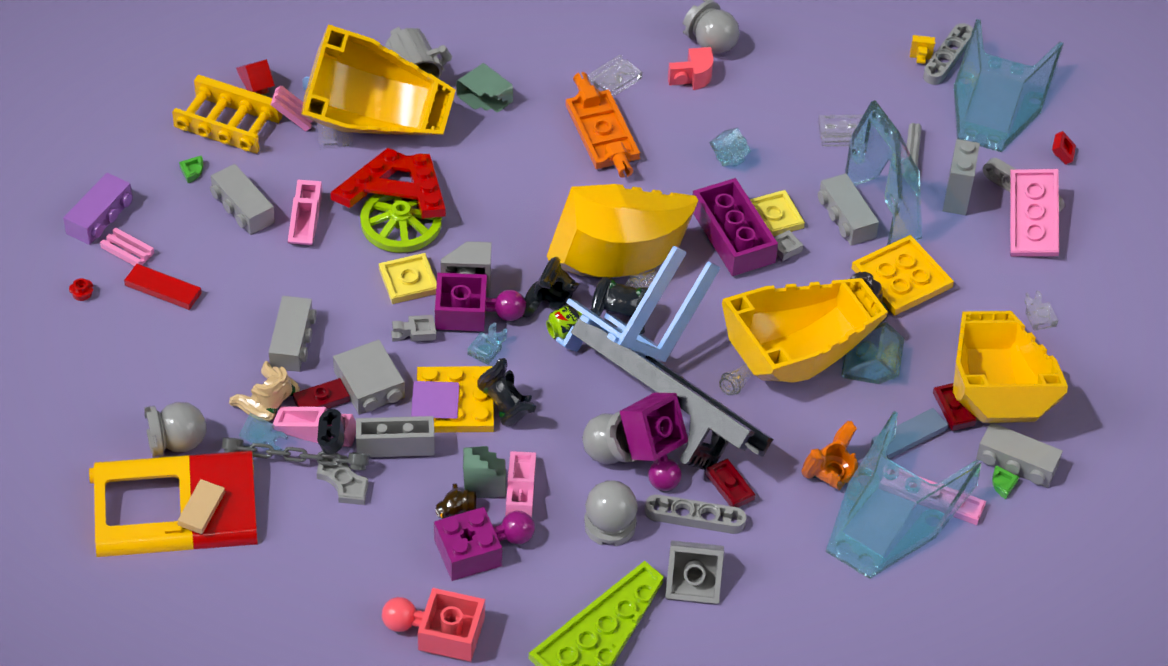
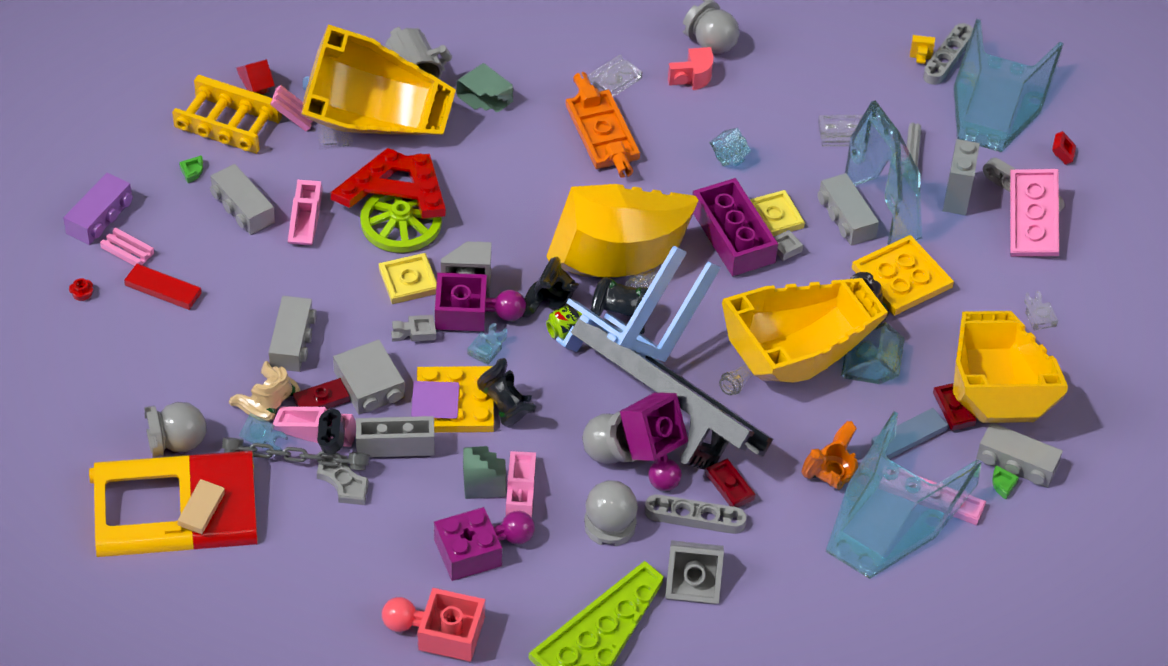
dark brown animal [435,483,476,519] -> none

